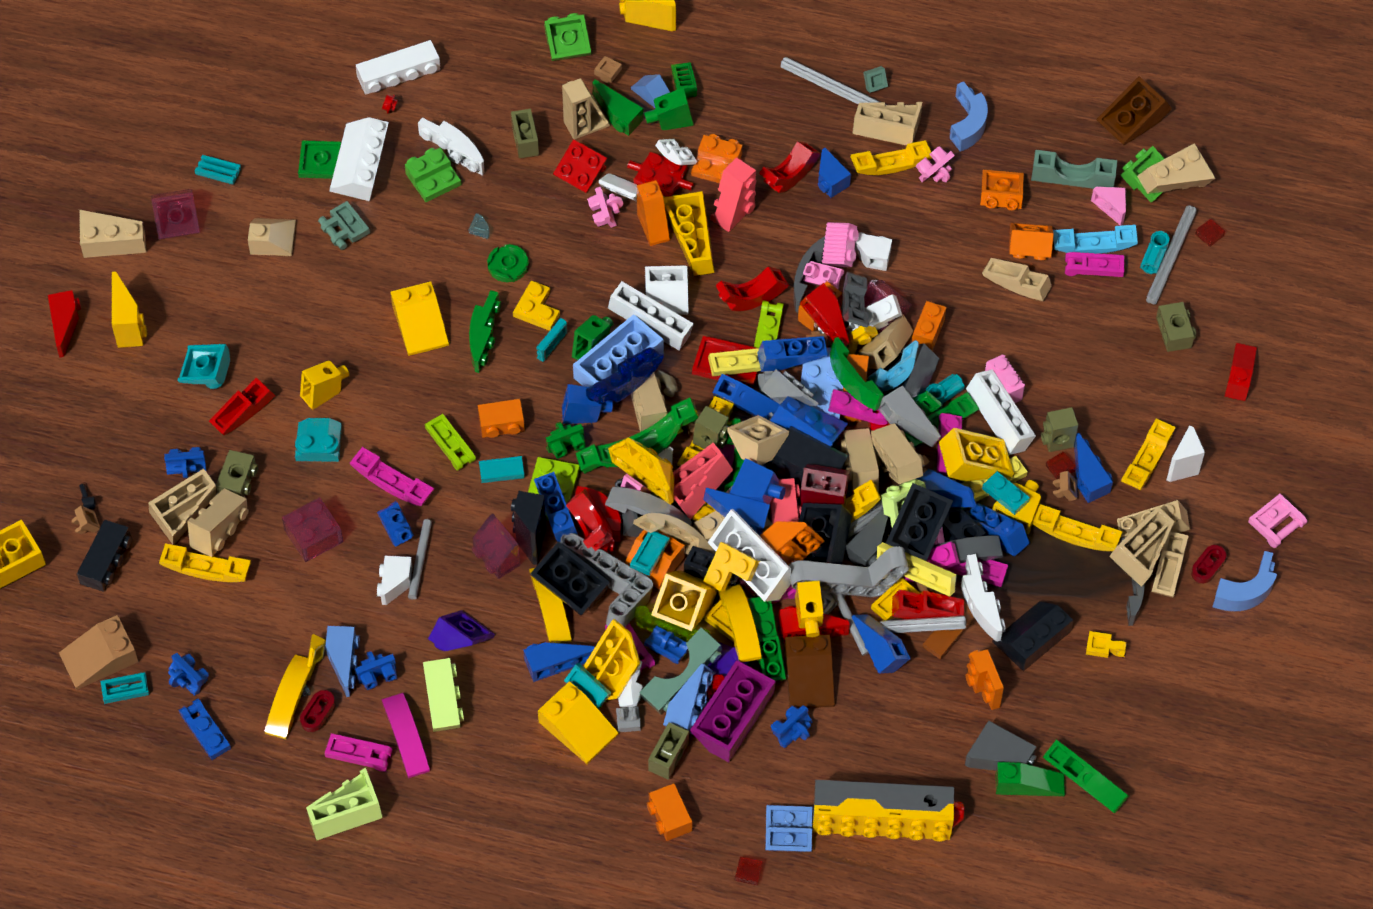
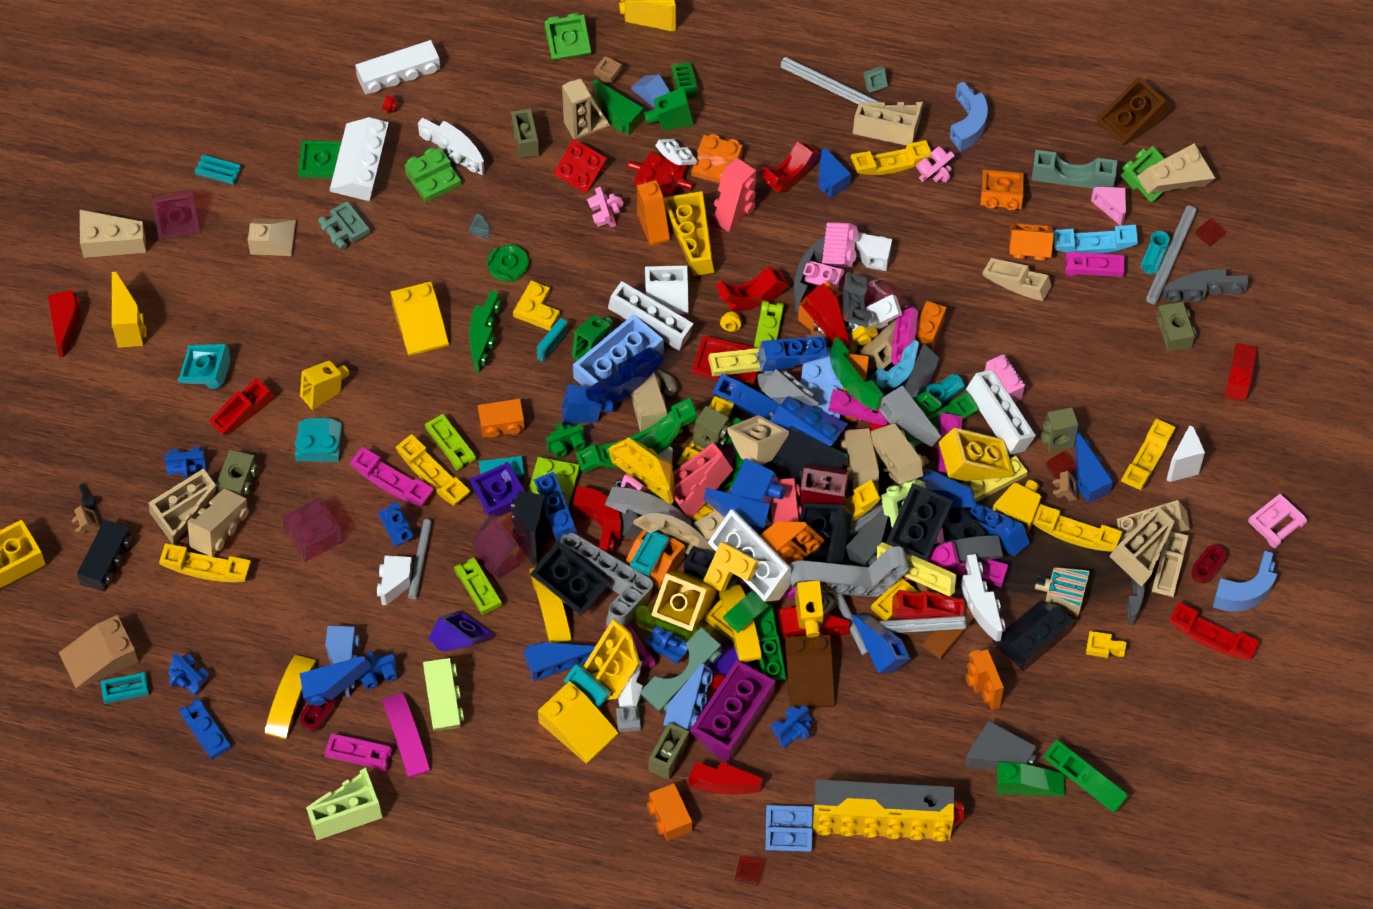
yellow slope [307,634,326,667] -> none
red arch [566,489,613,551] -> none
white slope [599,174,637,202] -> none
teal plate [982,471,1030,515] -> none
none -> blue slope [300,656,371,706]
none -> yellow slope [396,434,470,506]
none -> lime plate [454,557,502,616]
none -> dark purple slope [469,461,525,518]
none -> red slope [689,762,763,795]
none -> yellow plate [720,312,741,332]
none -> green slope [722,591,769,633]
none -> dark pink plate [891,307,918,365]
none -> torso [1035,568,1089,617]
none -> dark grey slope [1162,269,1248,302]
none -> red slope [1169,602,1259,661]

